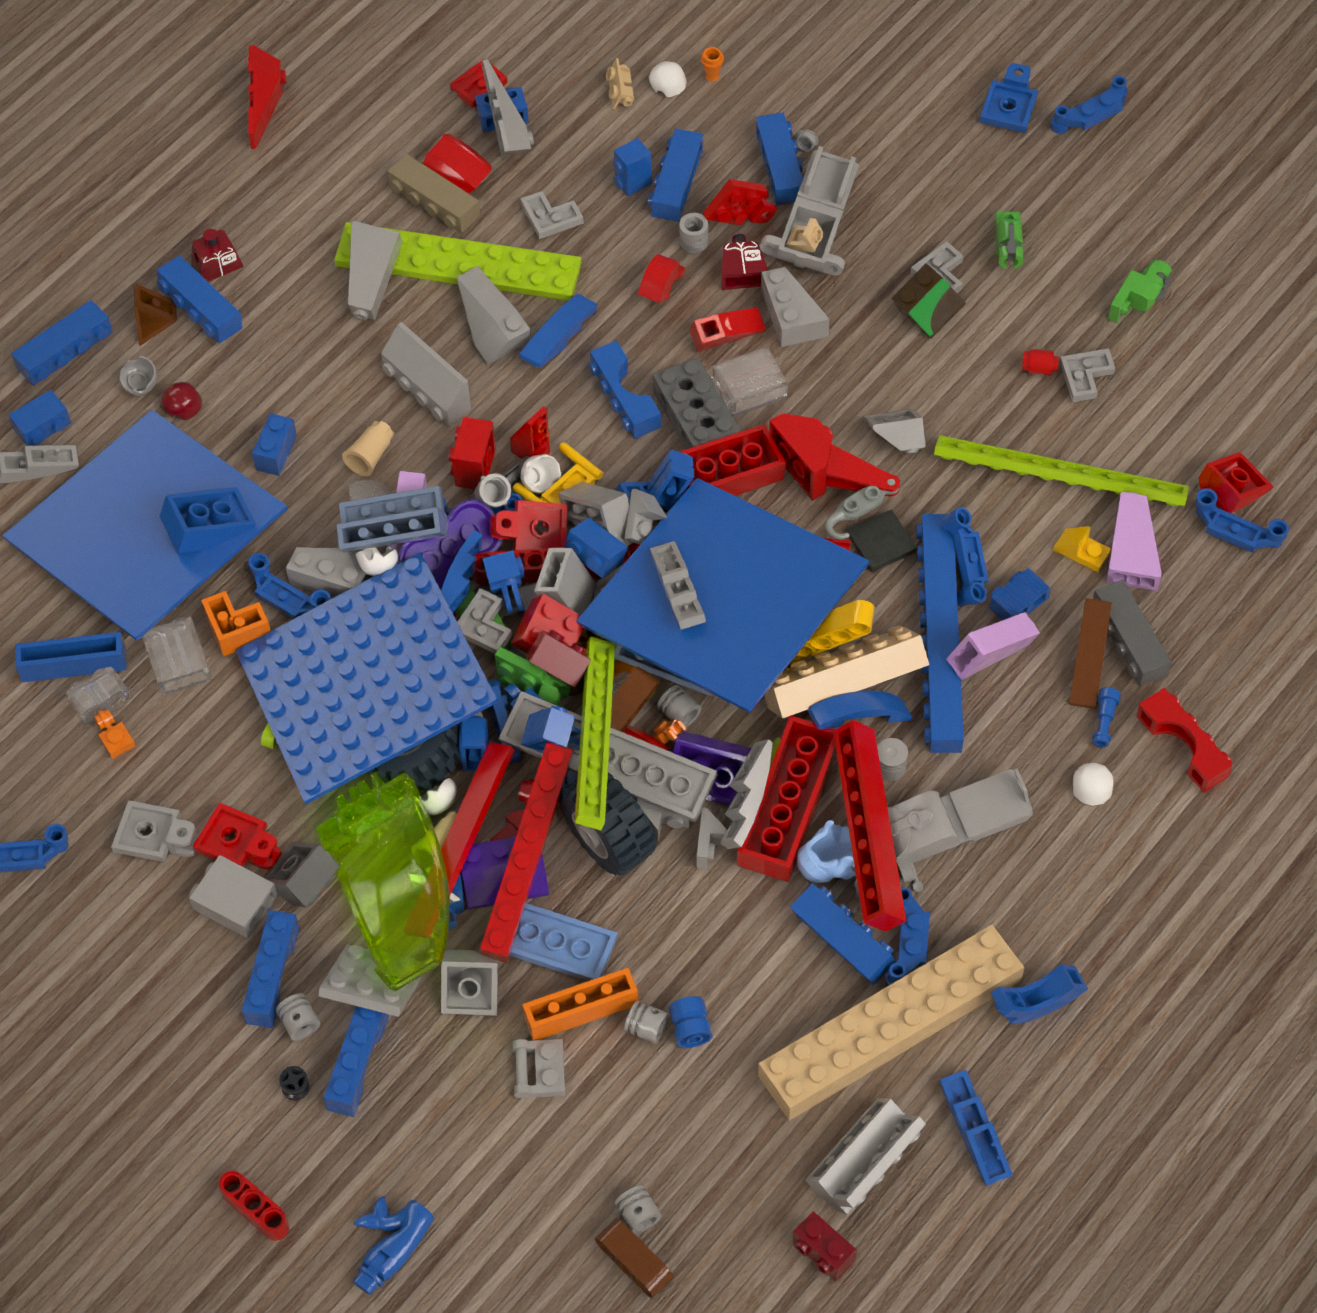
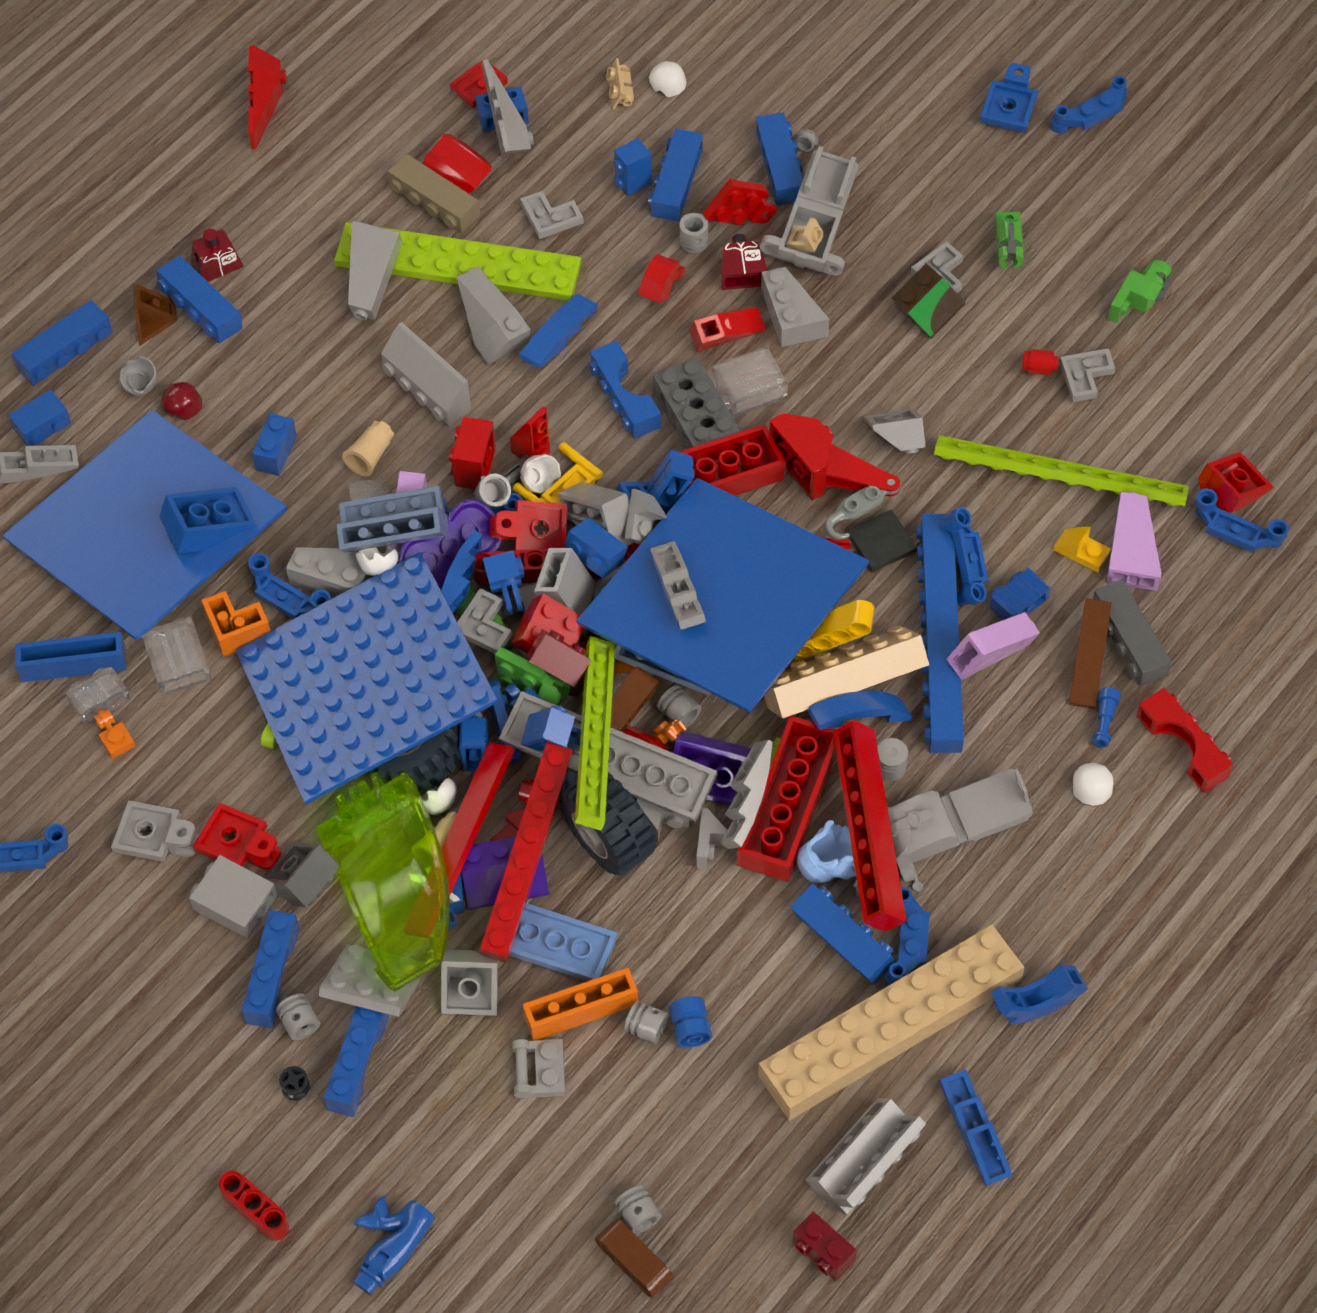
orange cone [701,47,724,81] -> none

